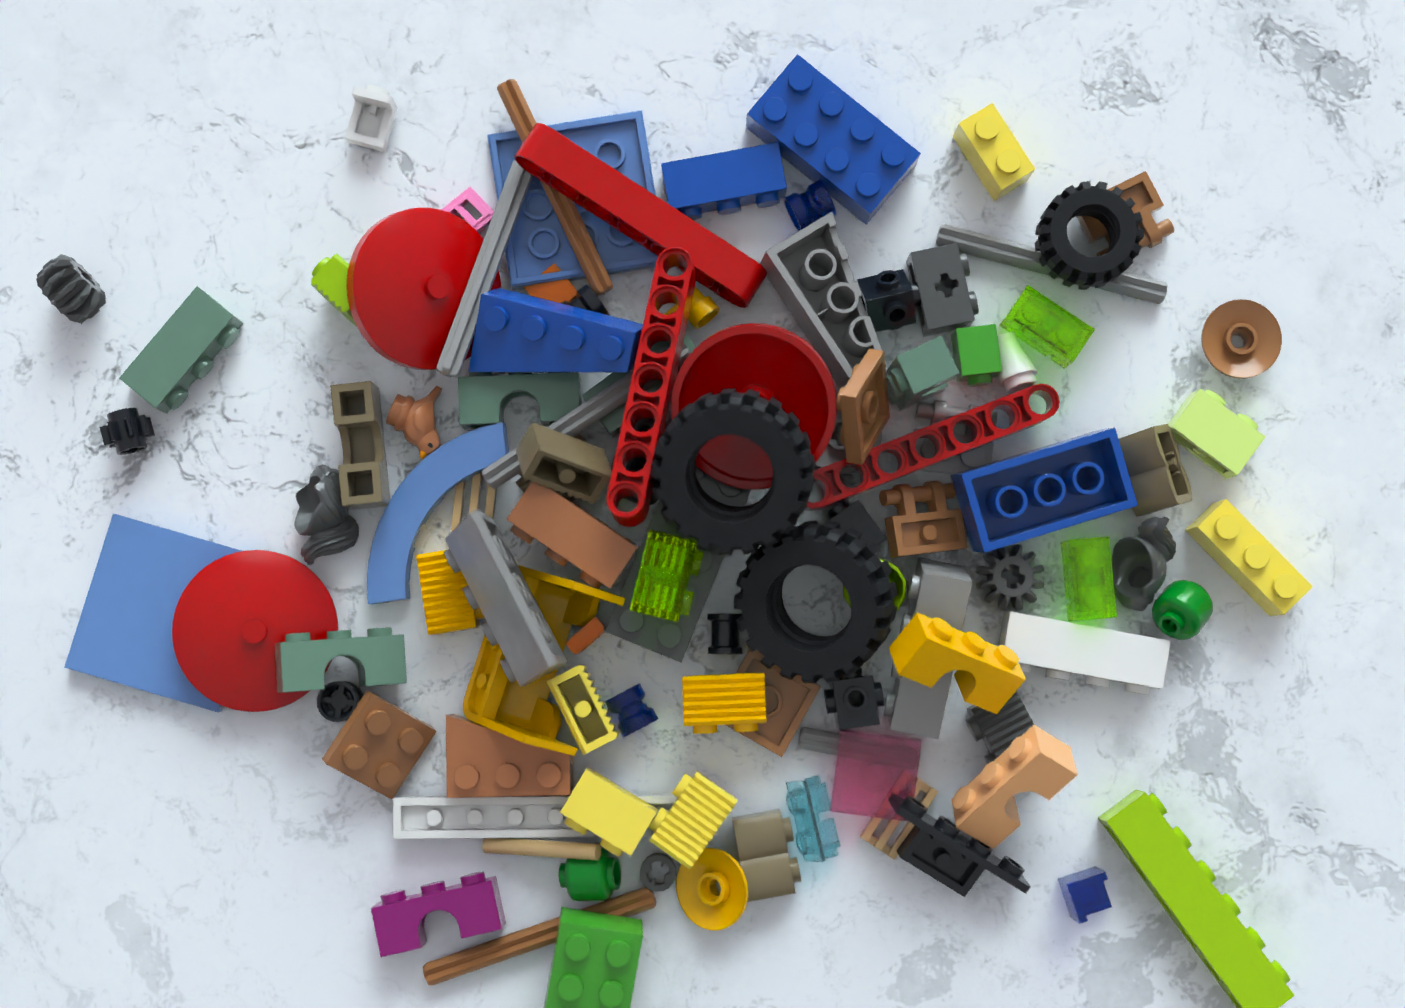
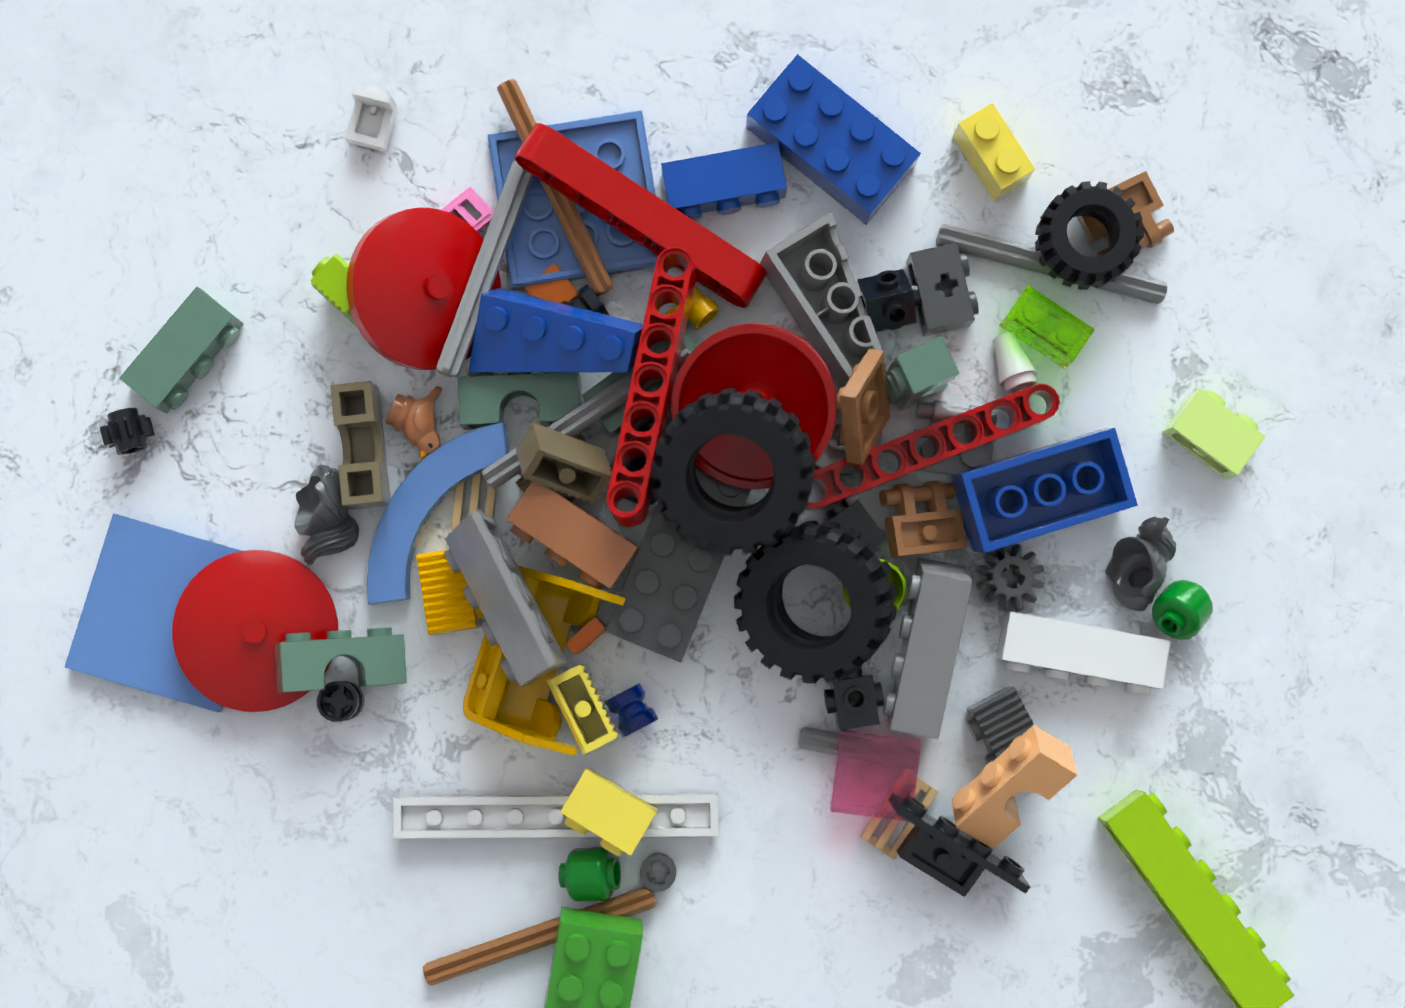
dark grey gear [36,254,106,324] -> none
medium nougat plate [322,690,437,799] -> none
magenta arch [371,871,506,957] -> none
nougat wedge [446,714,574,798] -> none
tan bar [482,838,601,860] -> none
clear neon green brick [629,529,704,623] -> none
light yellow brick [648,770,737,870] -> none
yellow dish [676,847,748,930] -> none
yellow brick [682,672,767,734] -> none
black bush [707,613,743,654] -> none
medium nougat plate [726,650,821,757] -> none
dark tan brick [732,809,801,902] -> none
clear blue wheel [783,180,836,231] -> none
clear light blue hinge [786,775,841,862] -> none
yellow arch [889,613,1026,714] -> none
bright green brick [951,324,1002,387] -> none
clear blue panel [1058,866,1112,924] -> none
clear neon green brick [1061,536,1117,622] -> none
dark tan brick [1119,424,1192,517] -> none
light yellow brick [1185,499,1313,616] -> none
medium nougat dish [1201,299,1282,379] -> none

